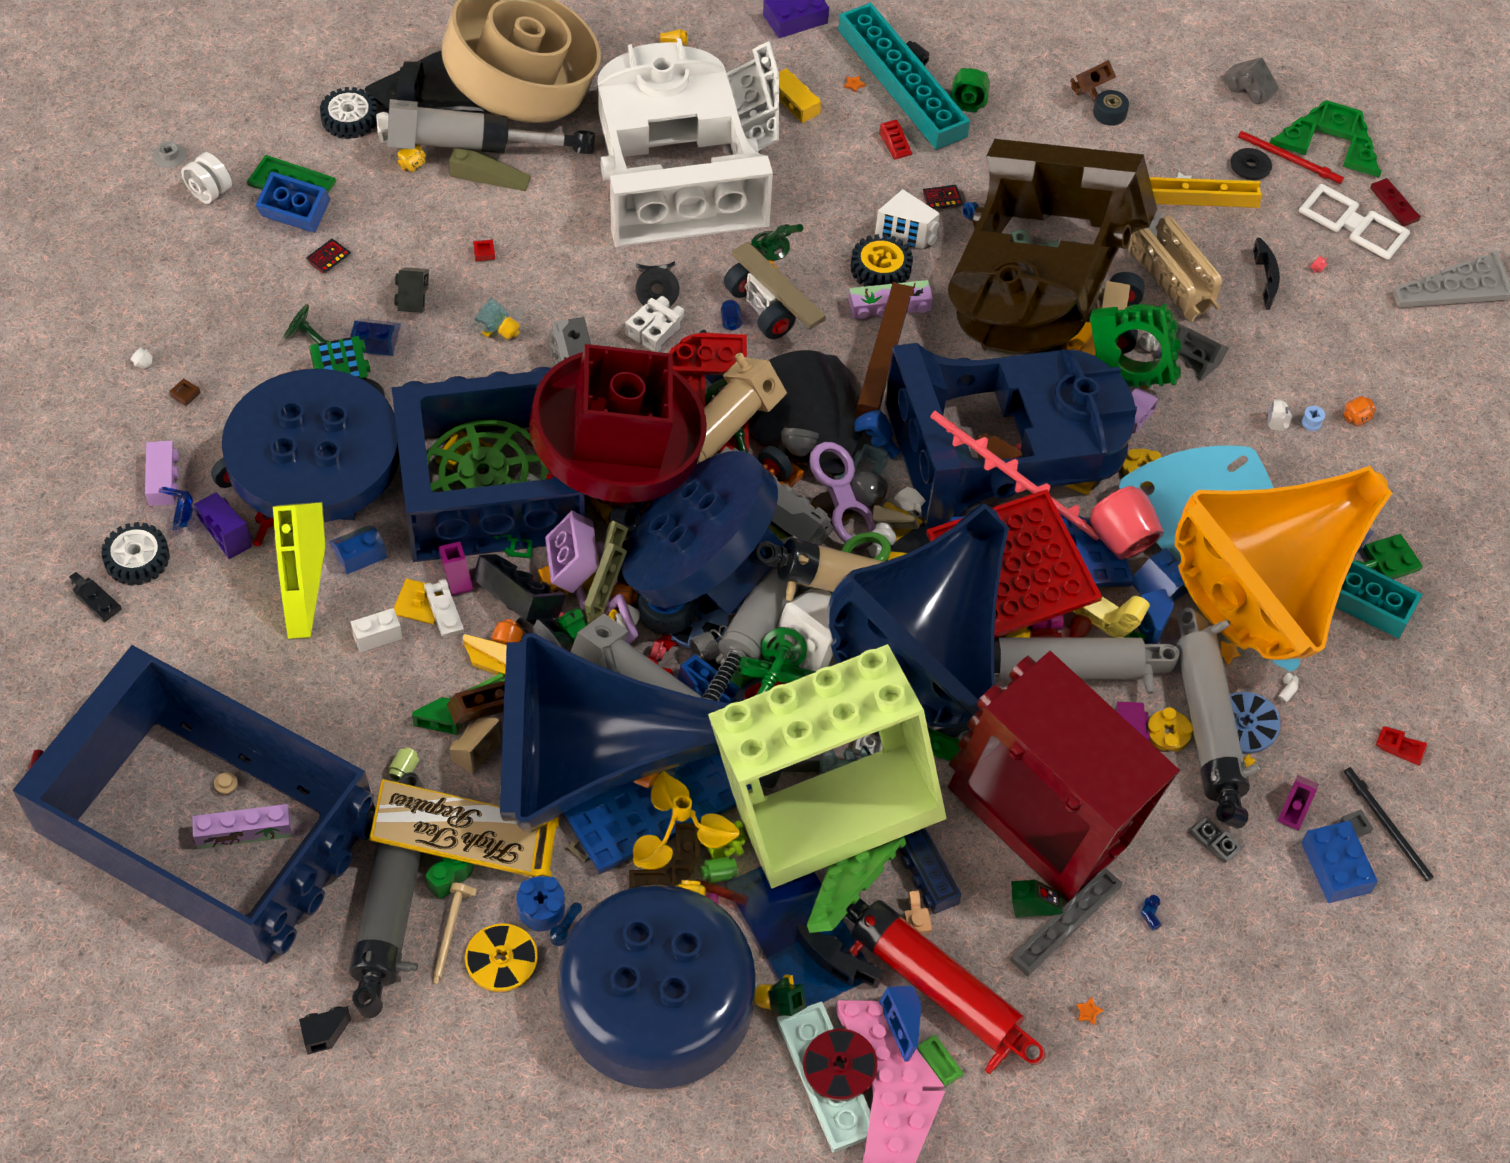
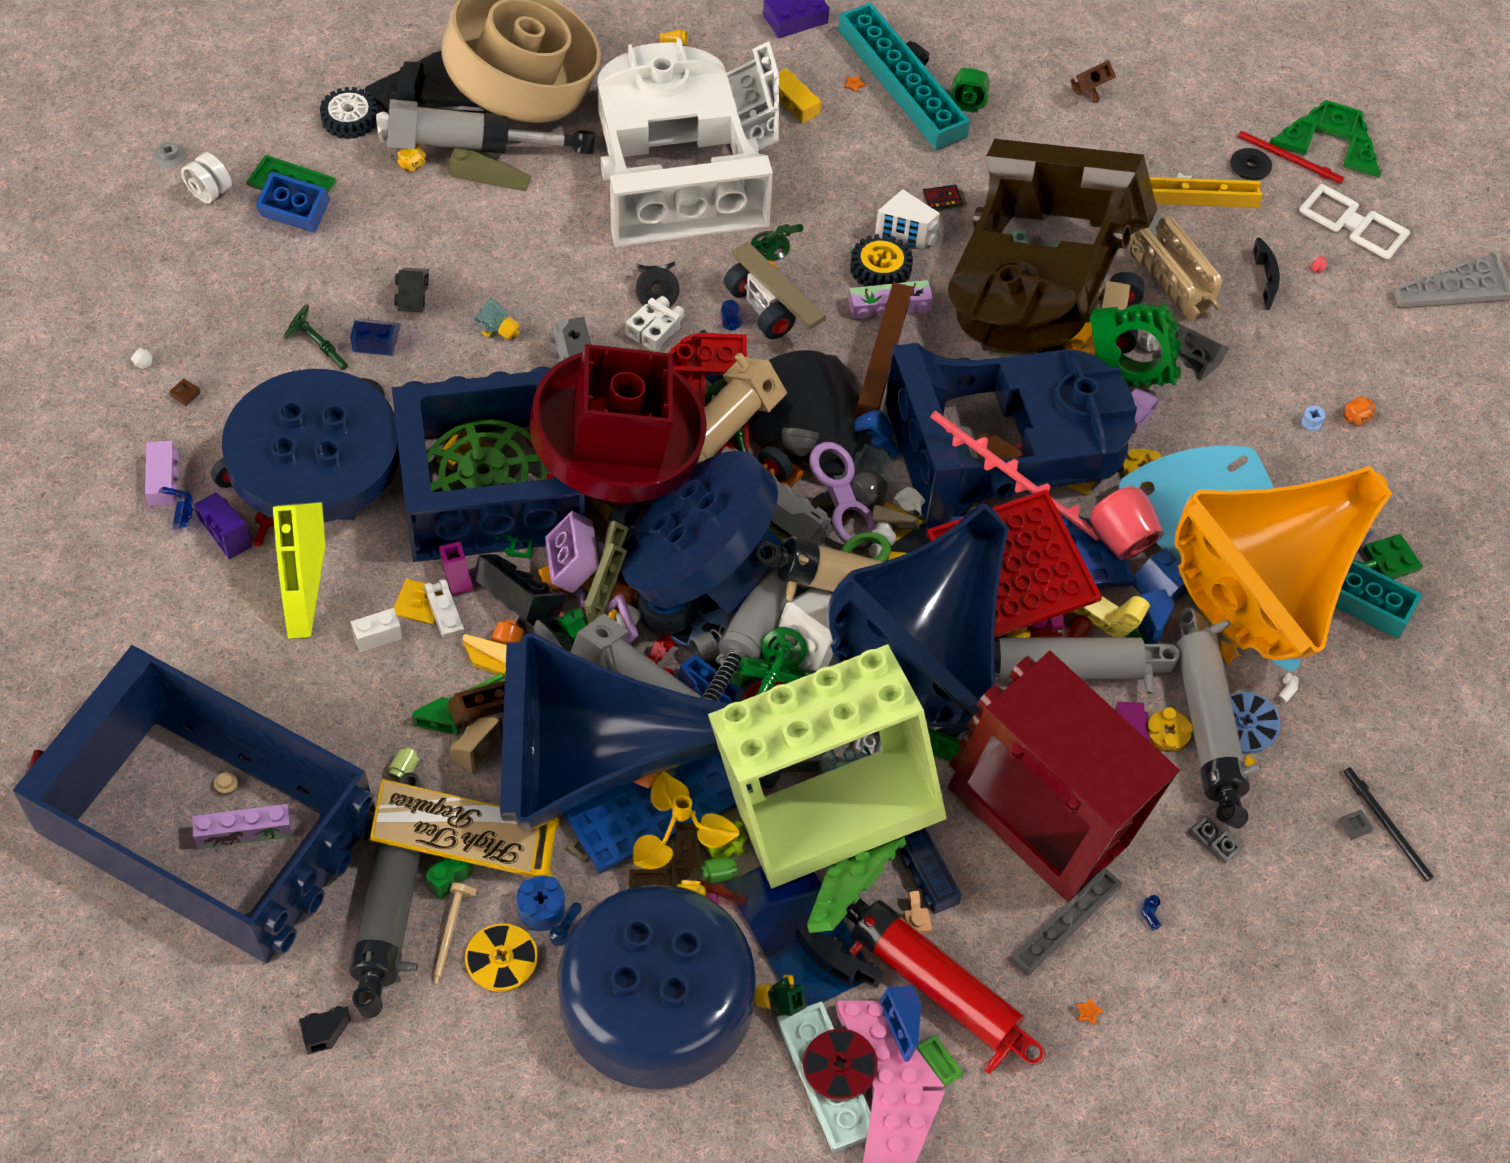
black hinge [69,572,122,623] -> none
wheel [101,522,170,586] -> none
piece [306,238,351,273] -> none
slope [309,336,371,378] -> none
blue slope [329,525,387,574] -> none
red plate [473,239,495,261] -> none
red slope [879,120,912,160] -> none
blue plate [962,201,979,221] -> none
dark green slope [1011,879,1063,918] -> none
black wheel [1093,90,1129,126] -> none
flat silver brick [1223,57,1279,104] -> none
white rock [1268,399,1292,431] -> none
magenta slope [1277,775,1319,830] -> none
blue brick [1301,820,1378,903] -> none
dark red plate [1370,178,1421,227] -> none
red slope [1376,726,1427,765] -> none

